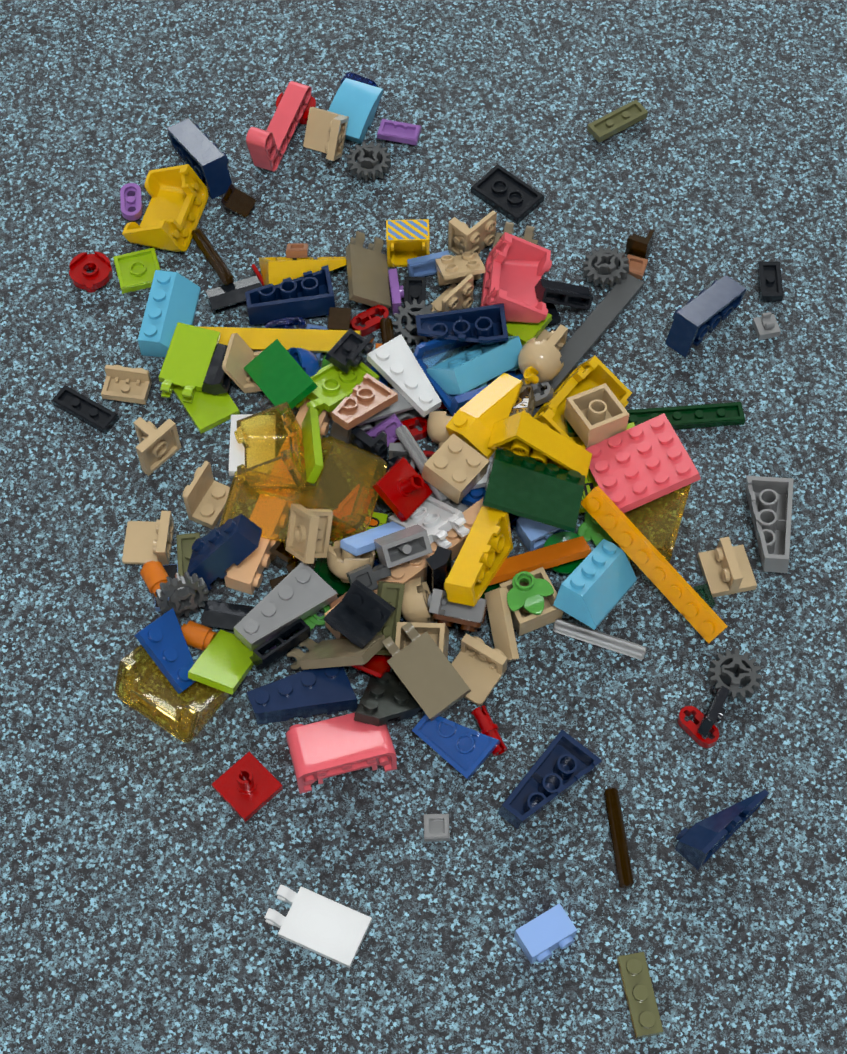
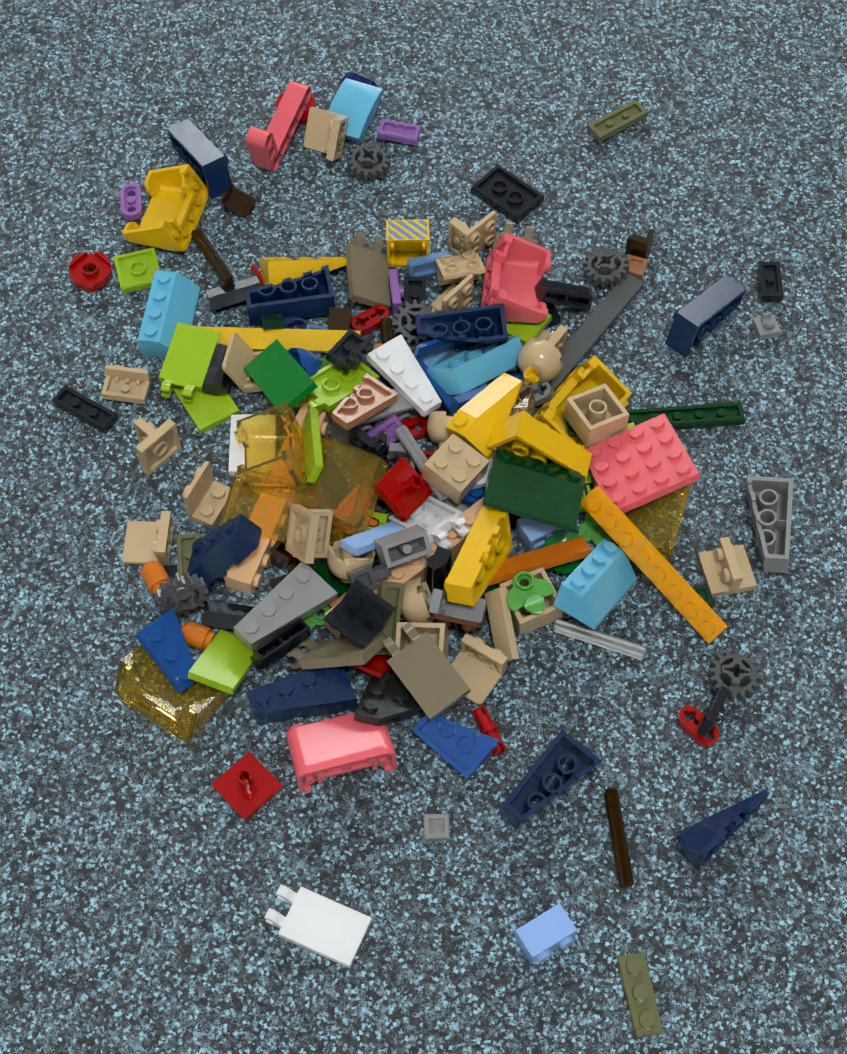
nougat tile [286,243,309,258] -> none
none -> clear green tile [260,313,285,330]

